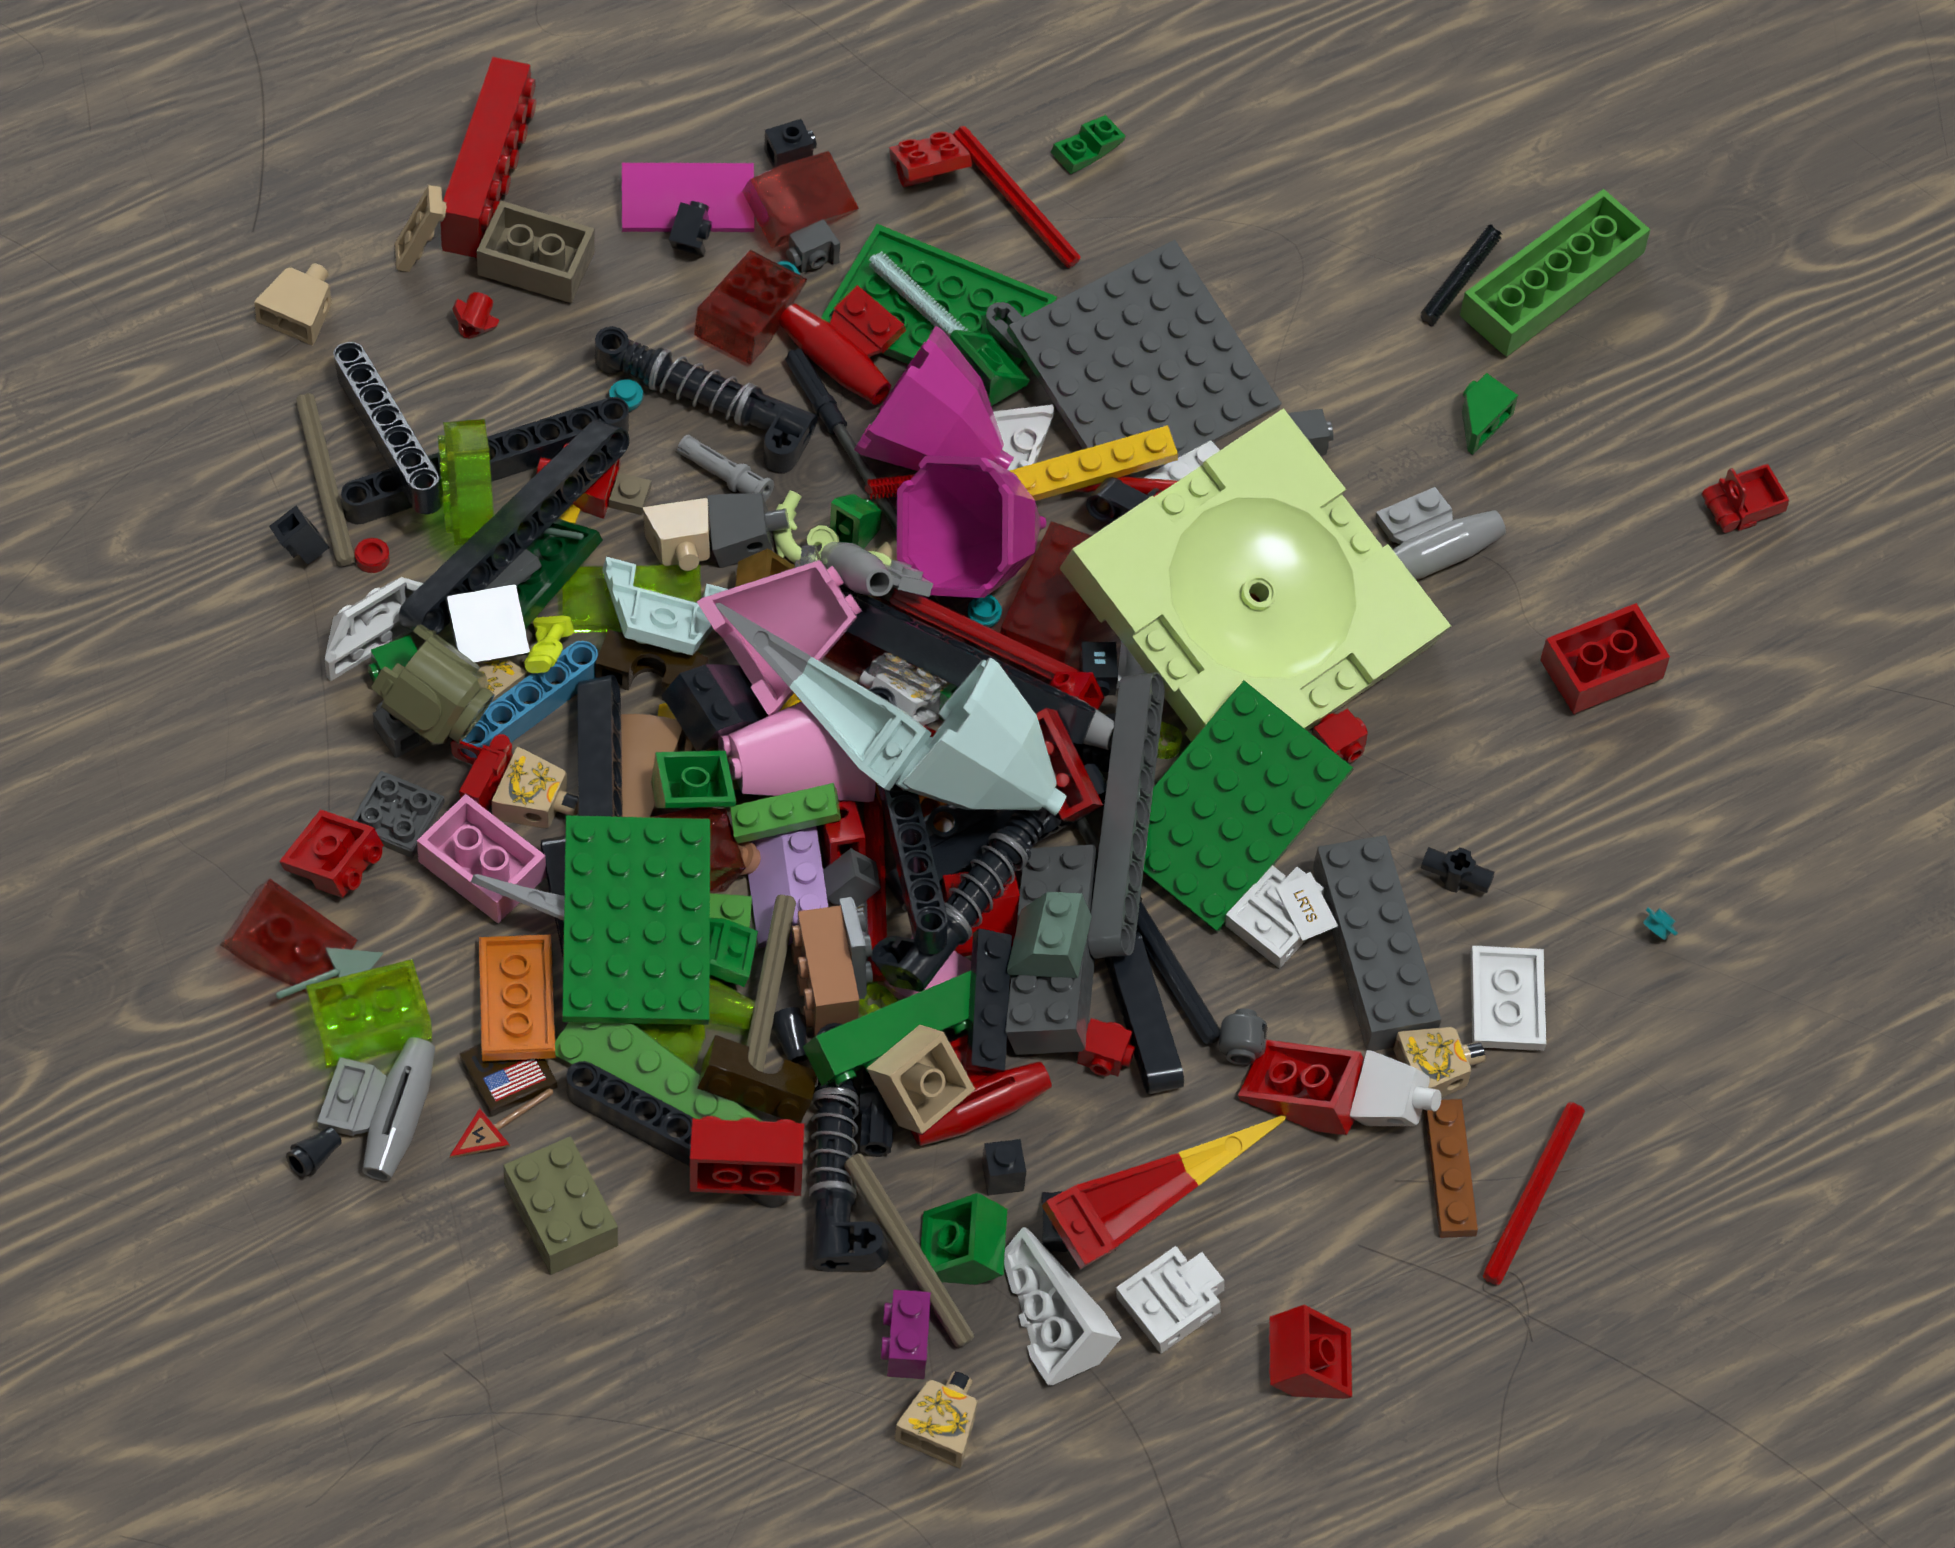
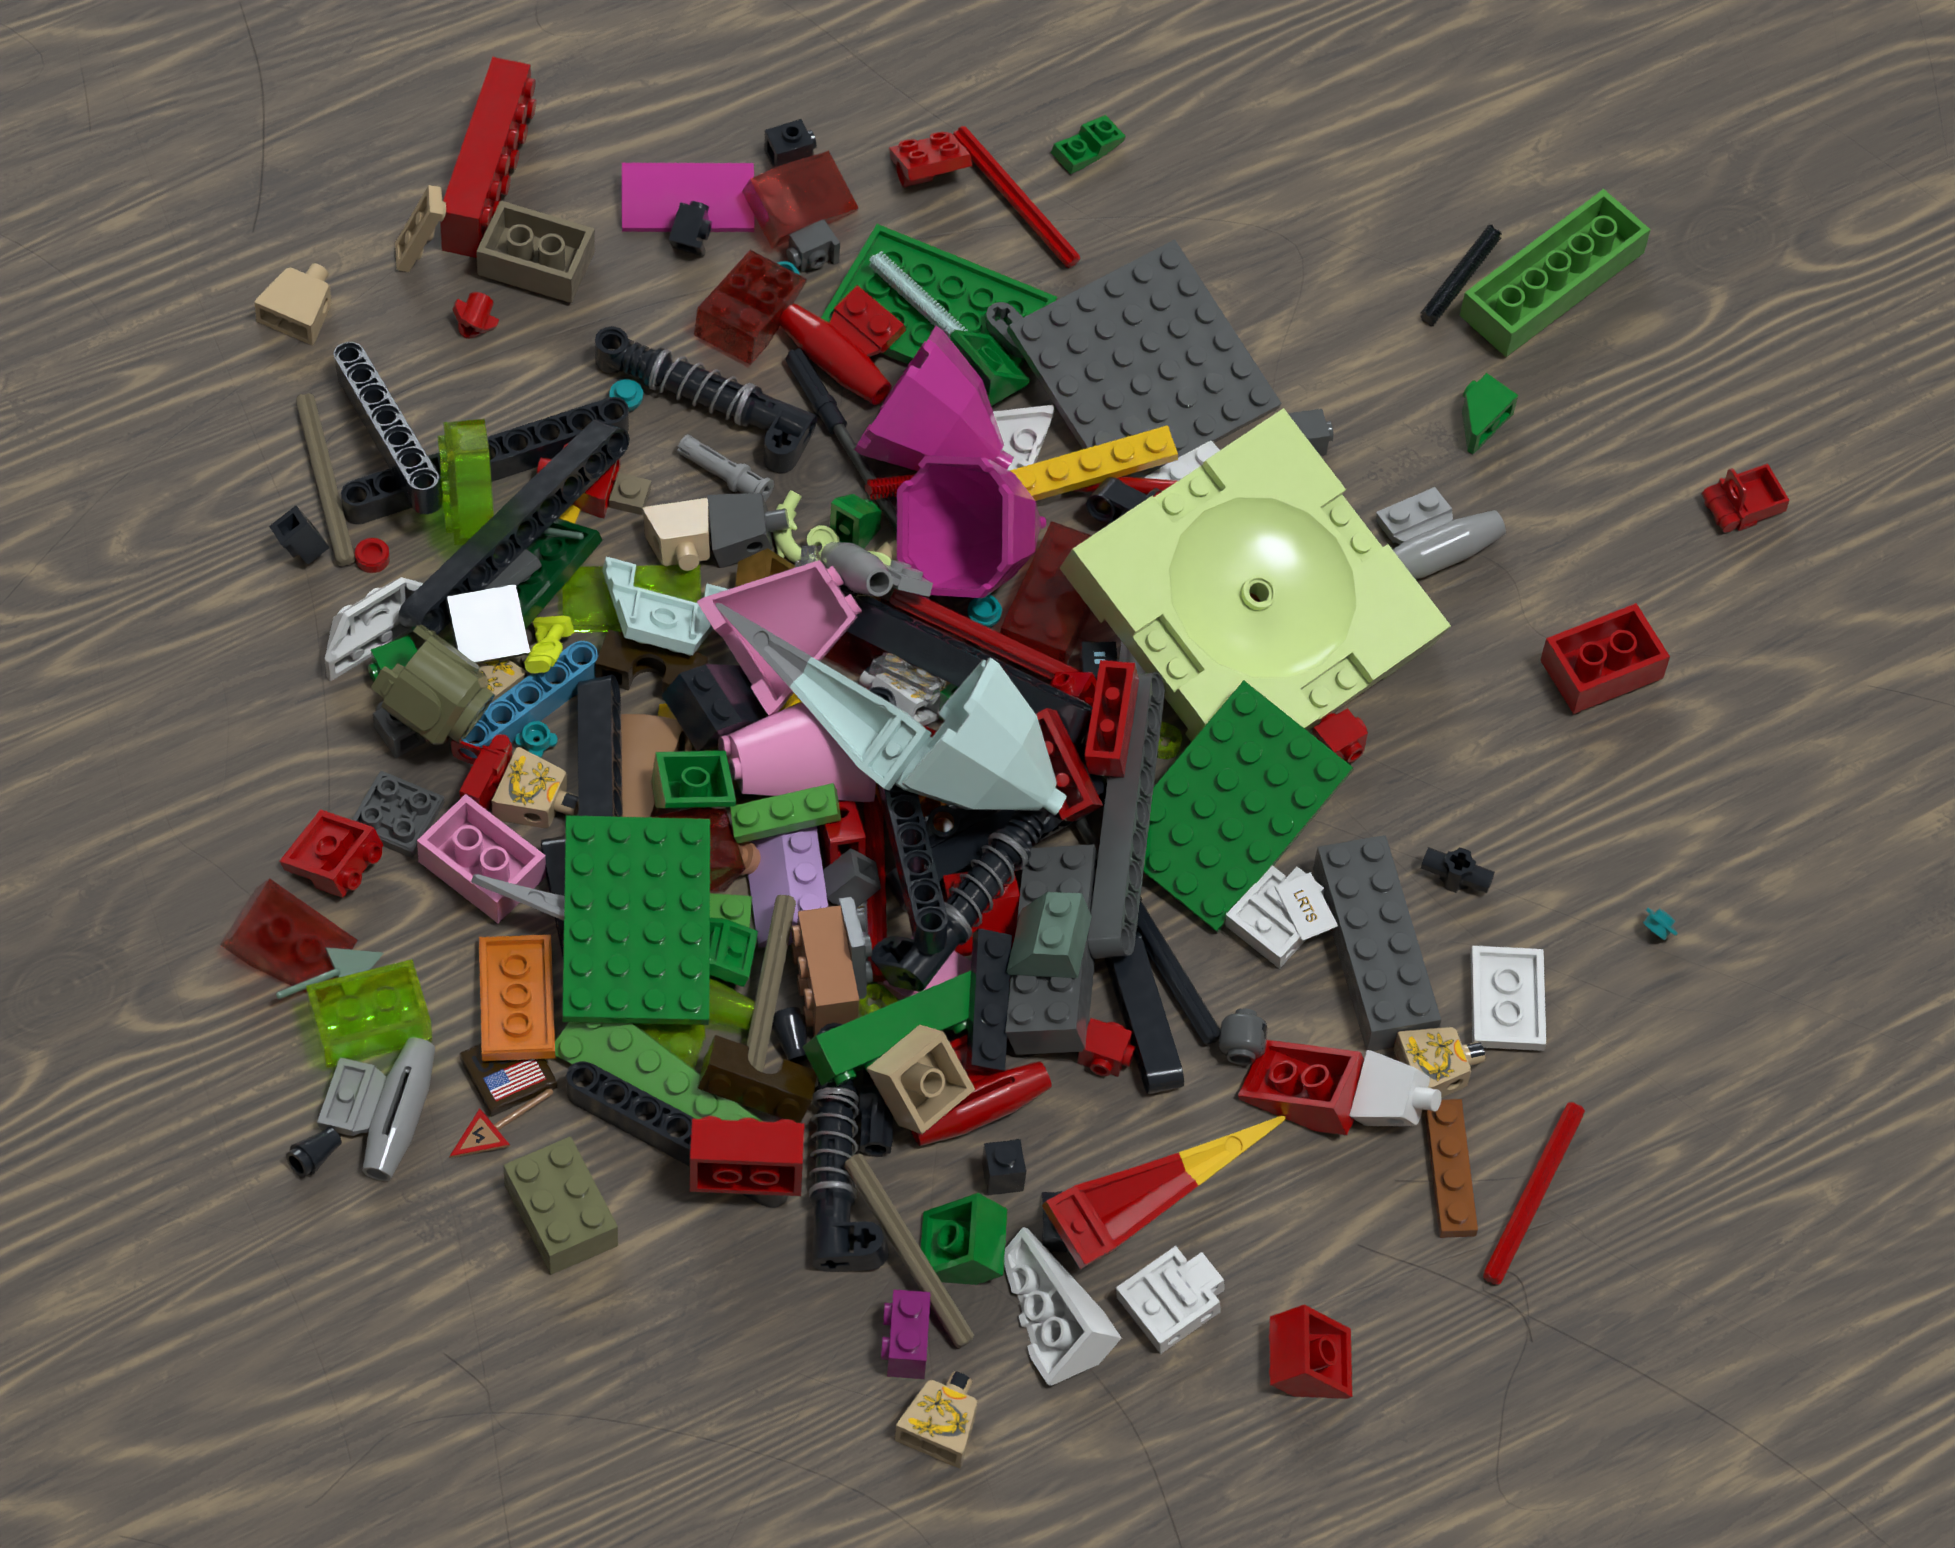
none -> teal plate [515,721,558,758]
none -> red brick [1085,660,1139,777]

